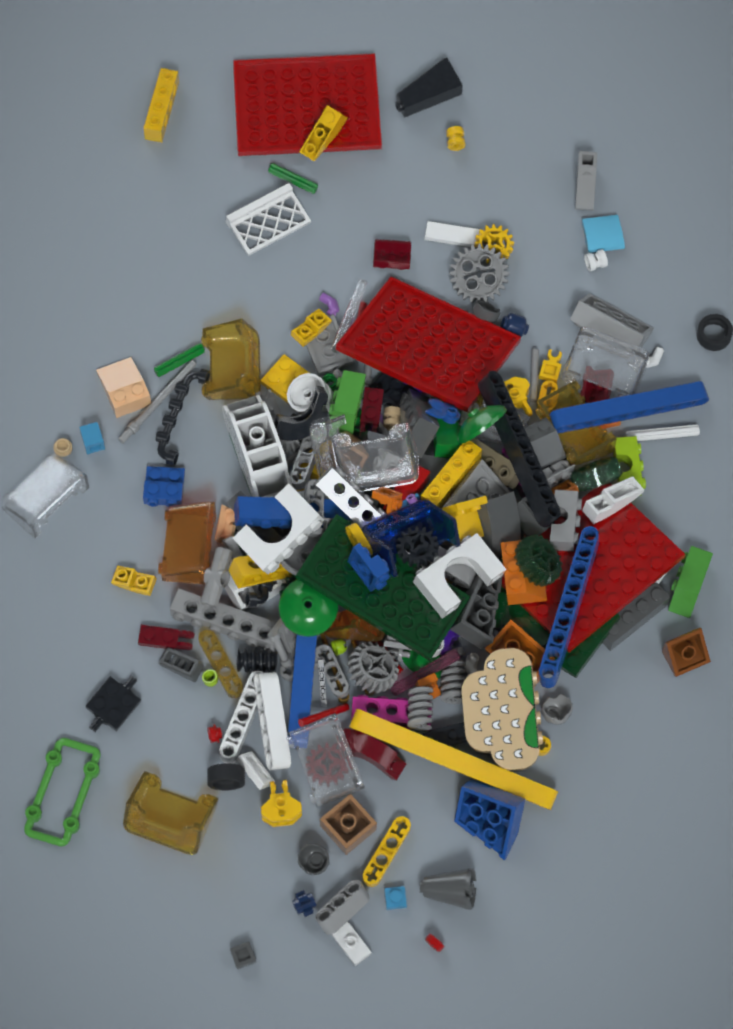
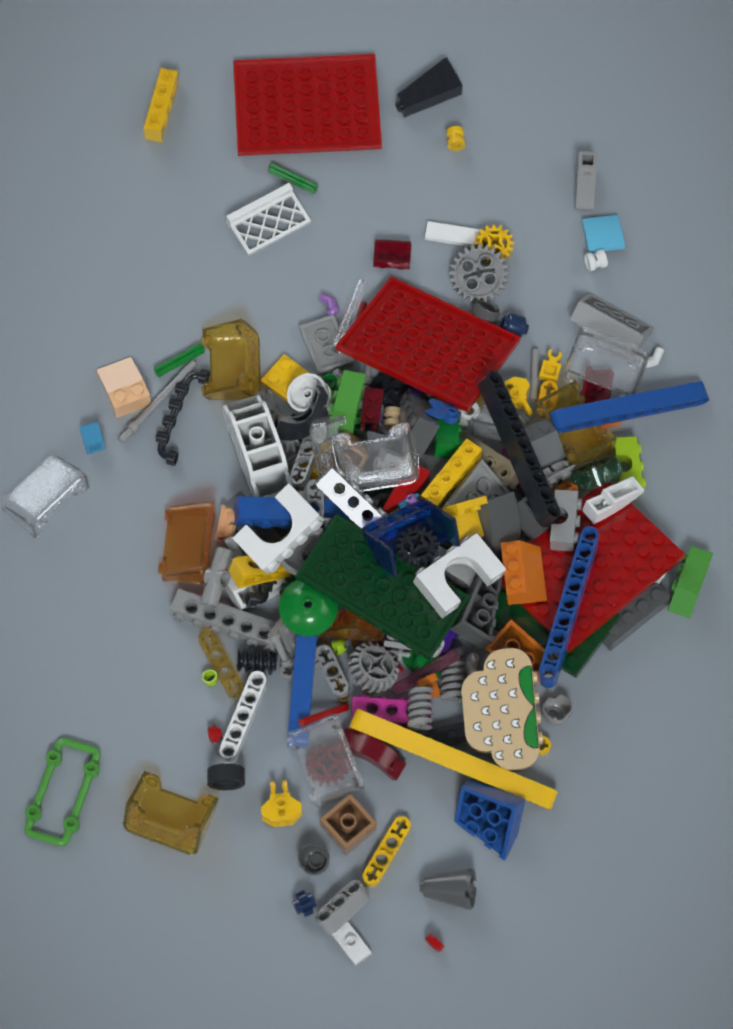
tan plate [53,438,73,457] -> none
black plate [85,676,141,732] -> none
yellow slope [111,565,157,596] -> none
dark red hinge [138,625,195,650] -> none
blue plate [143,466,185,508] -> none
dark grey slope [158,647,204,682] -> none
dark grey plate [230,942,256,970] -> none
white plate [237,751,275,790] -> none
white beam [254,672,291,770] -> none
yellow slope [290,309,332,347] -> none
yellow slope [299,105,348,162] -> none
white sticker [318,660,327,707] -> none
yellow beam [346,523,373,555] -> none
blue plate [348,543,391,592] -> none
orange bracket [371,487,402,516] -> none
dark azure plate [384,886,407,910] -> none
green dish [457,405,507,444] -> none
clear green gear [514,534,563,587] -> none
white axle [625,425,700,441] -> none
dark orange slope [662,627,711,677] -> none
black tyre [696,314,733,351] -> none

